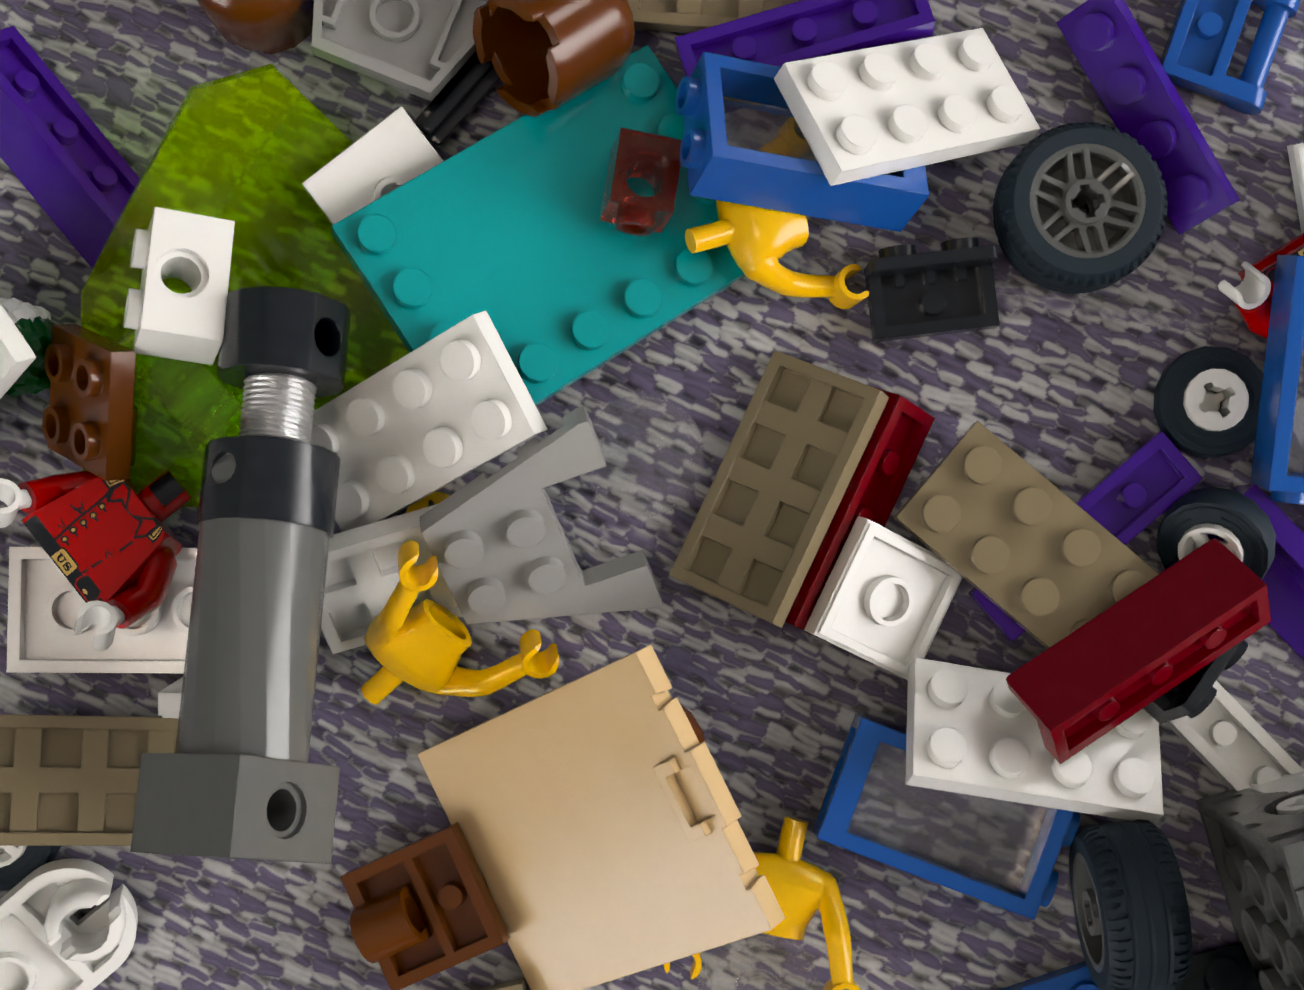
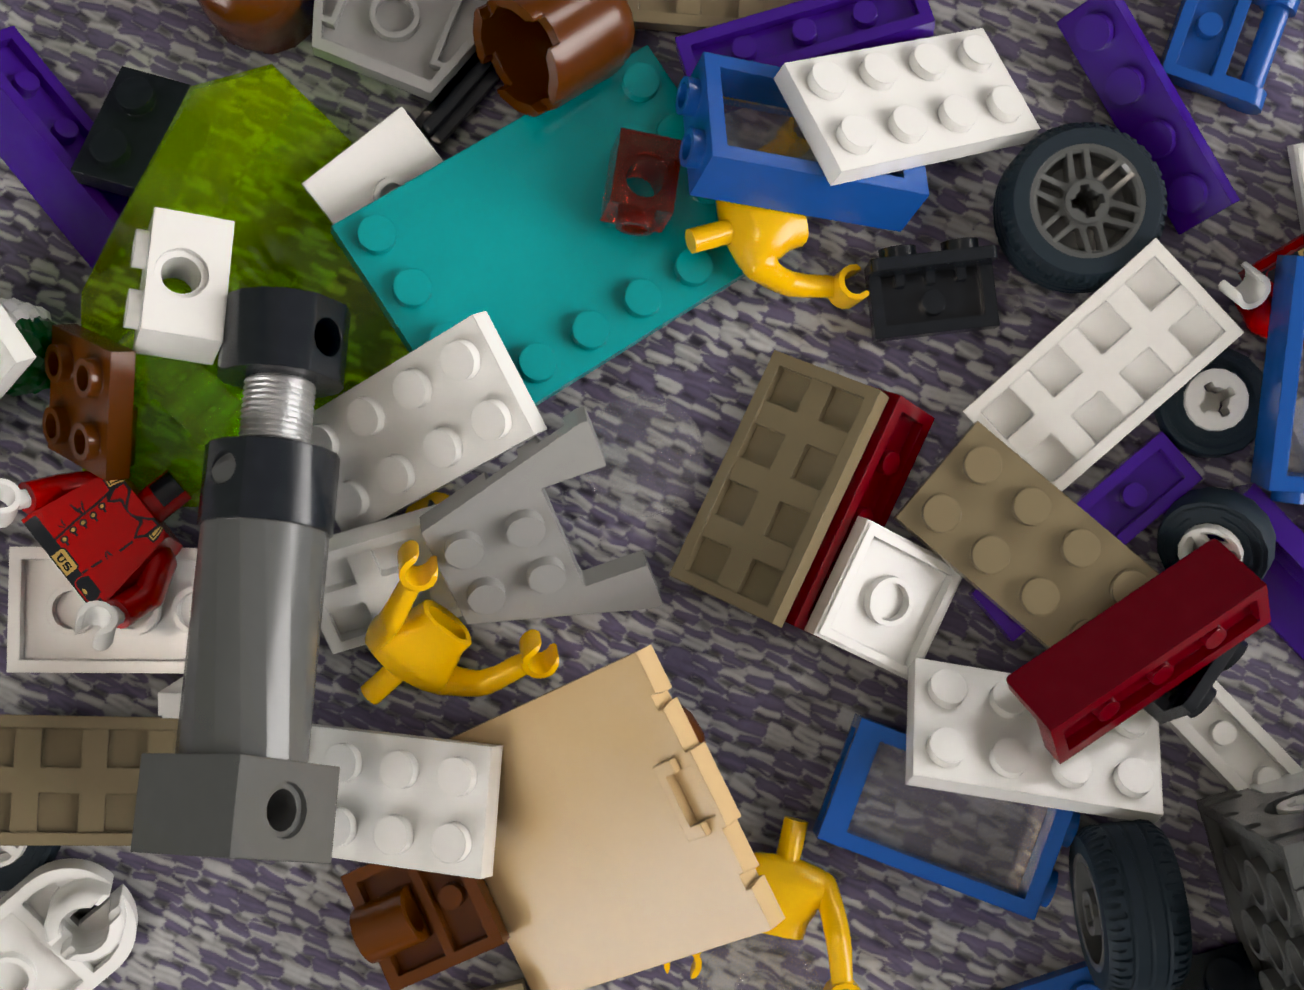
none -> black bracket [70,66,207,217]
none -> white plate [308,724,503,879]
none -> white plate [963,238,1244,491]

